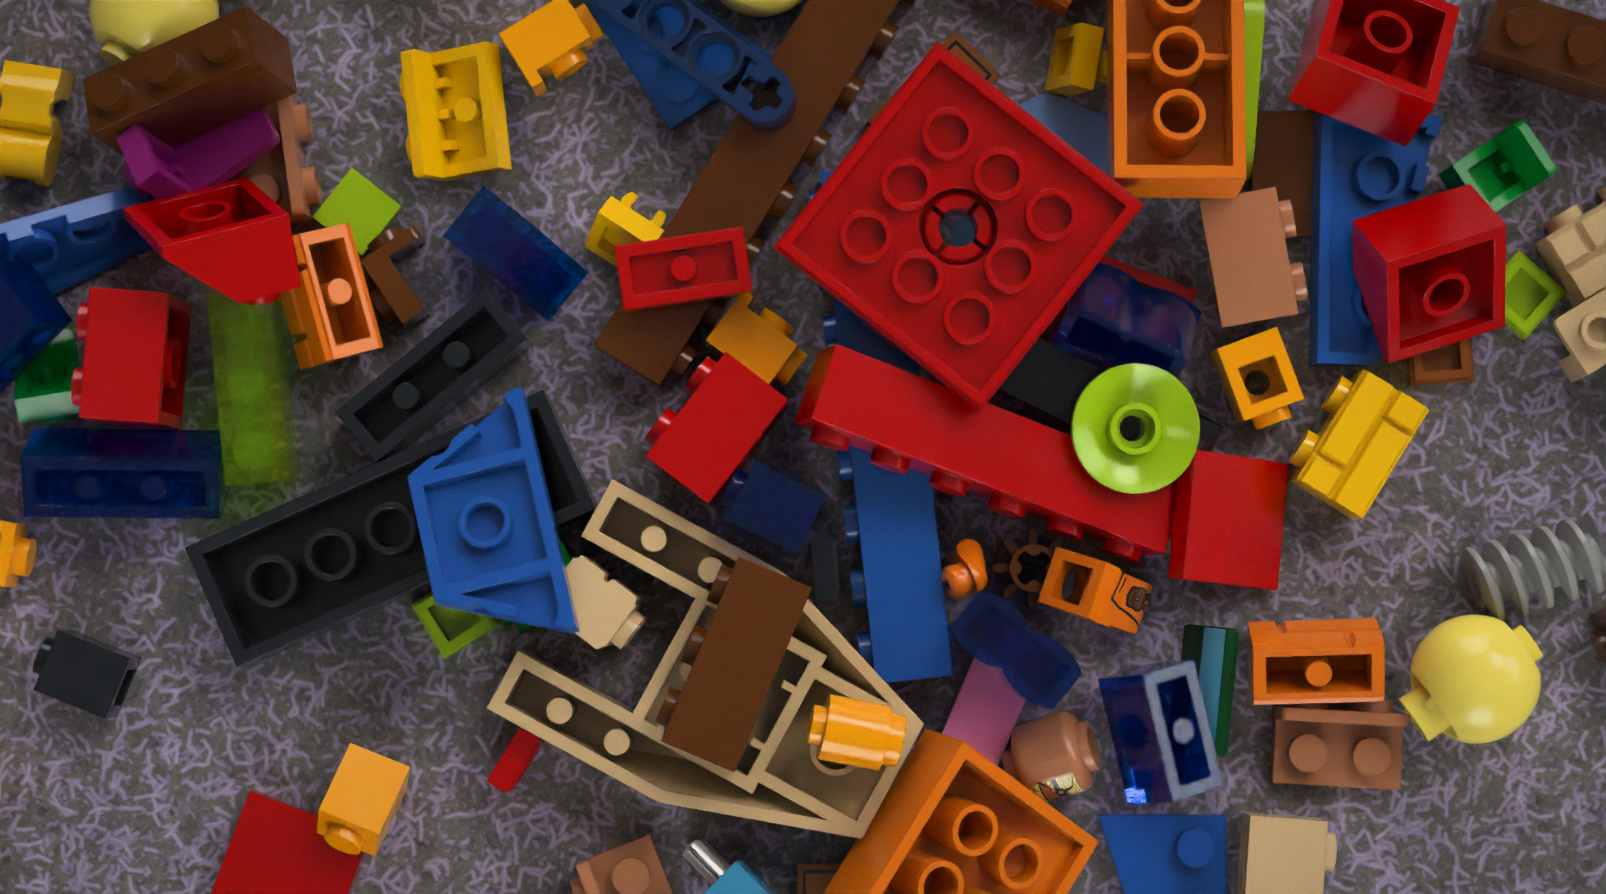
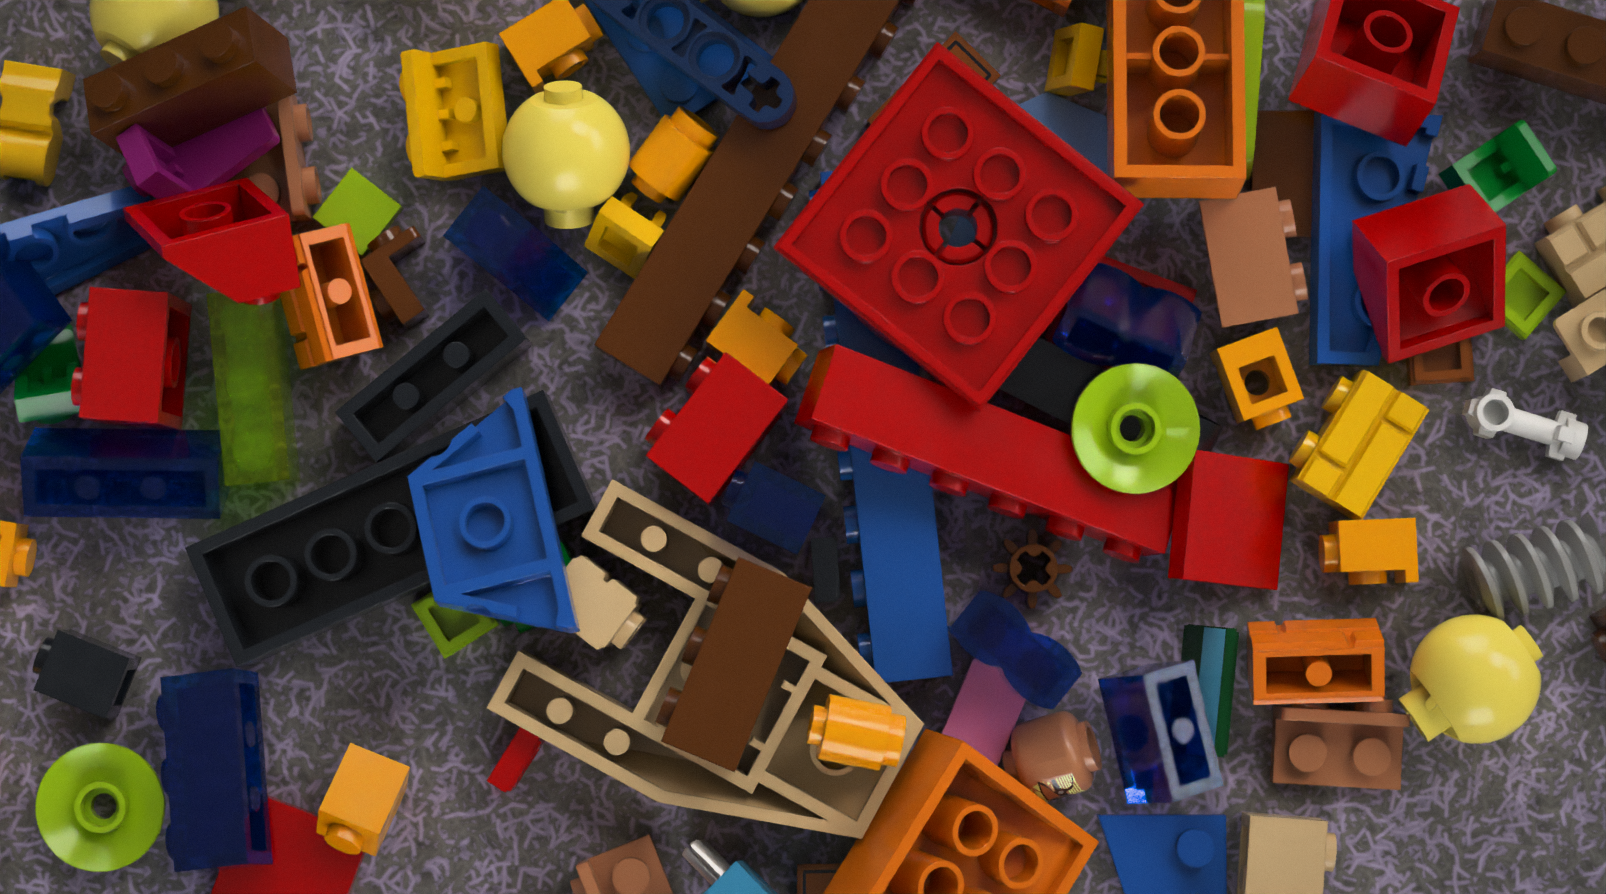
red plate [614,226,753,312] -> none
orange arm [941,538,987,599] -> none
orange leg [1037,547,1153,635] -> none
none -> lime dish [35,742,166,872]
none -> clear blue brick [156,668,273,873]
none -> light yellow brick [502,80,630,229]
none -> light orange brick [629,106,720,204]
none -> light orange brick [1318,518,1419,585]
none -> white bar [1462,388,1588,461]

